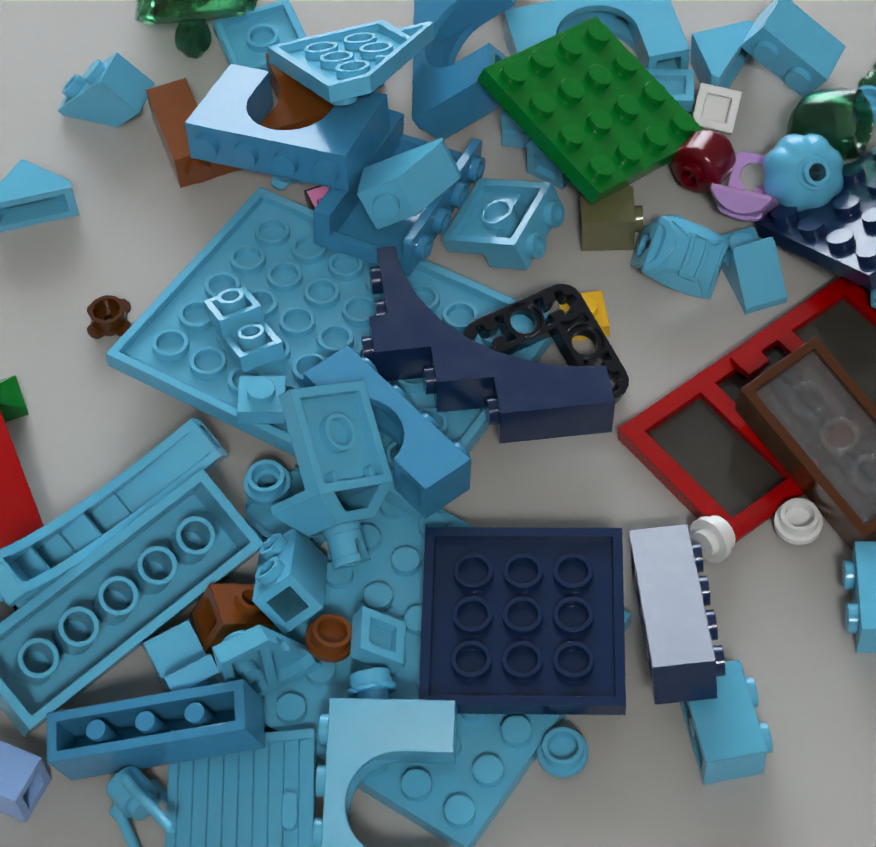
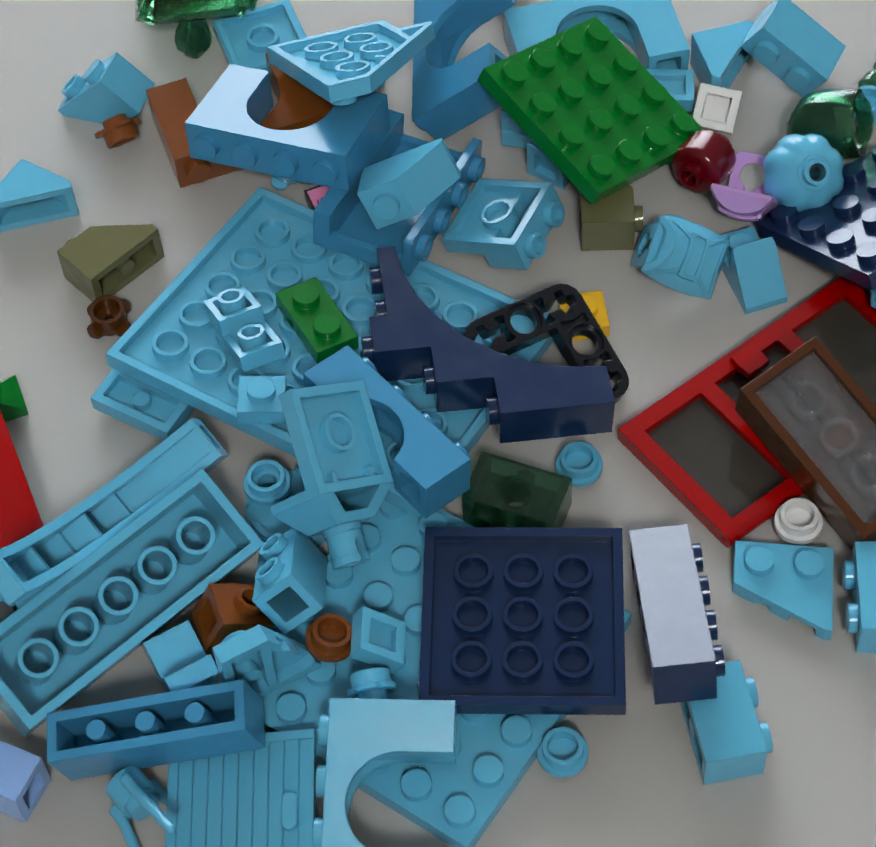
white plate [690,515,736,563] -> none
none -> olive slope [57,224,165,302]
none -> medium azure plate [90,368,195,440]
none -> dark orange plate [94,114,141,149]
none -> green plate [276,277,359,364]
none -> clear green brick [462,451,572,528]
none -> medium azure plate [555,441,603,487]
none -> medium azure wing [732,540,834,640]

